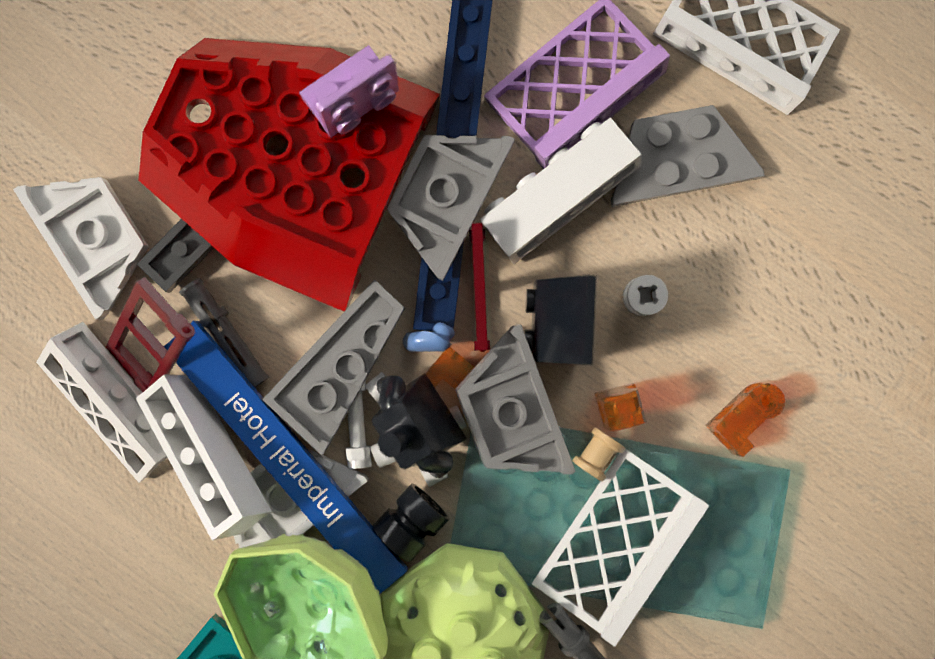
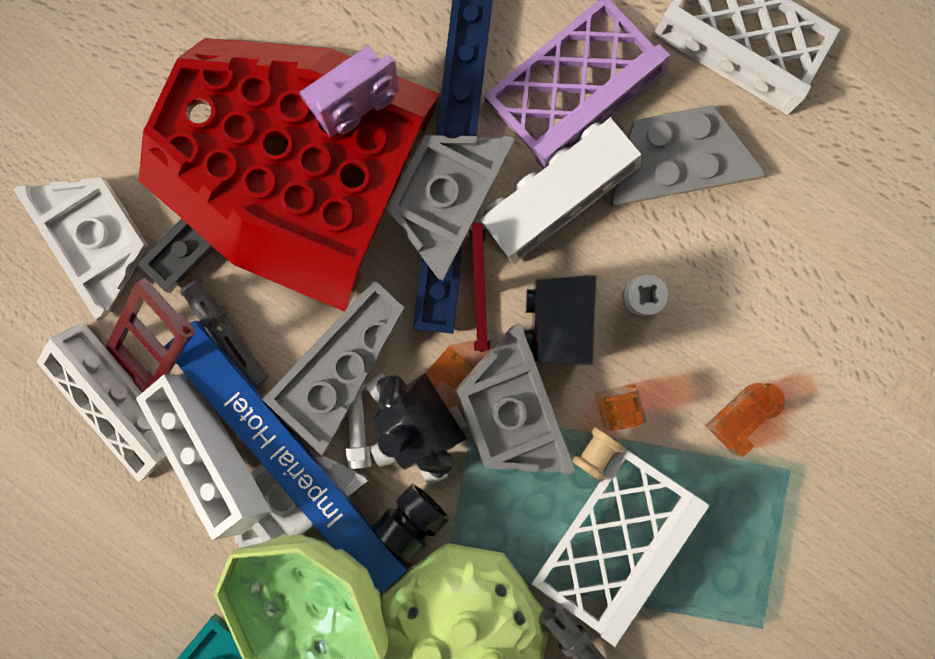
medium blue arm [403,322,455,352] -> none

